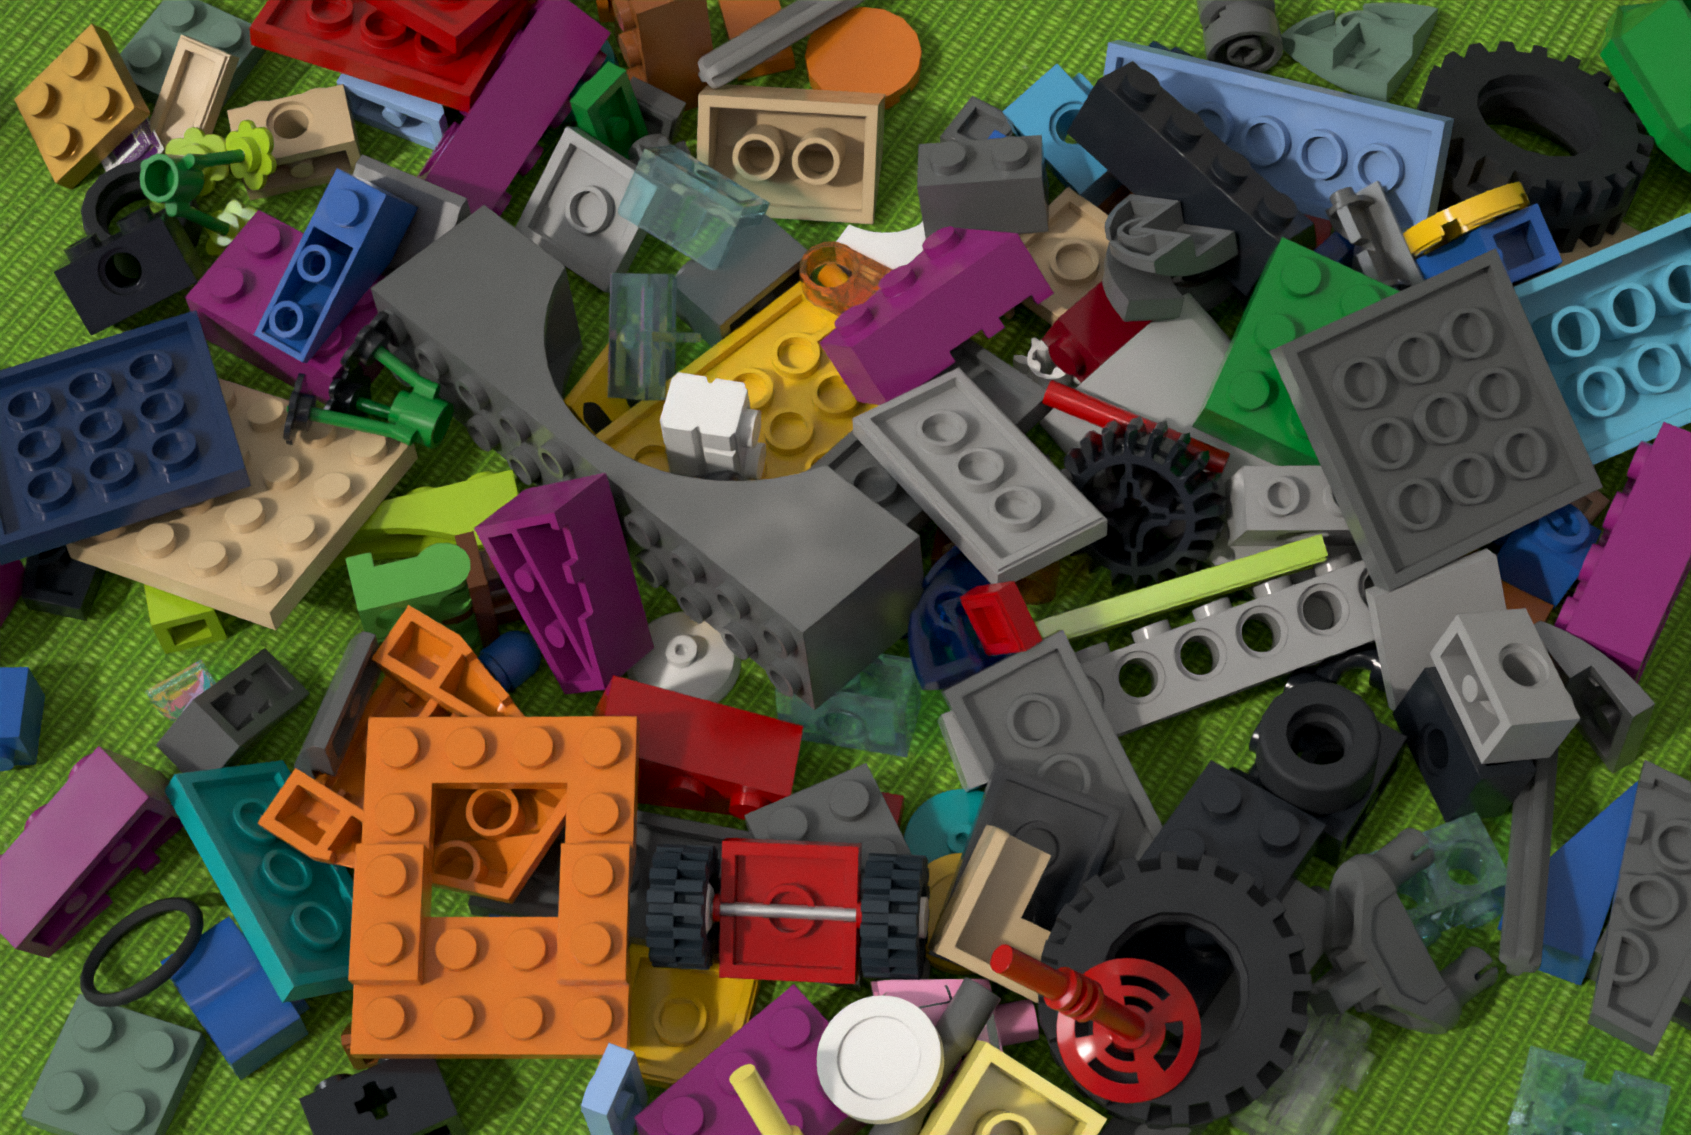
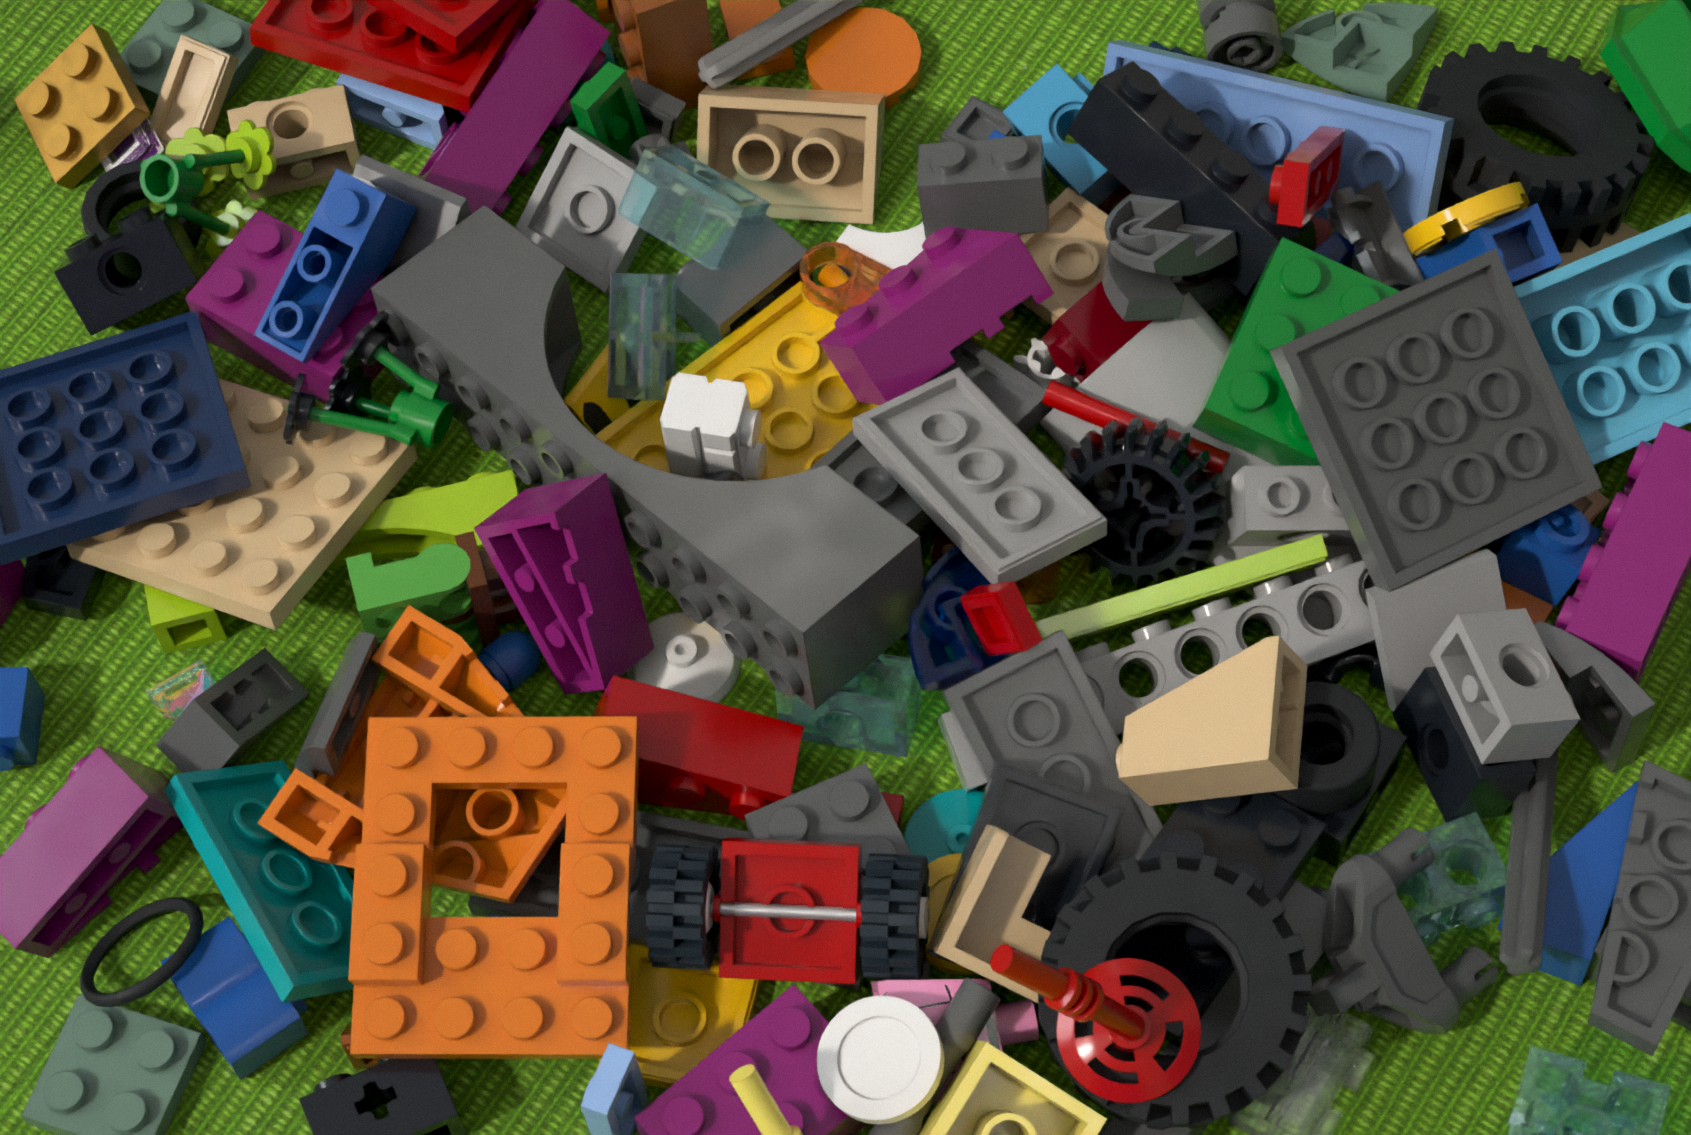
none -> tan slope [1116,635,1308,806]
none -> red plate [1269,126,1345,227]

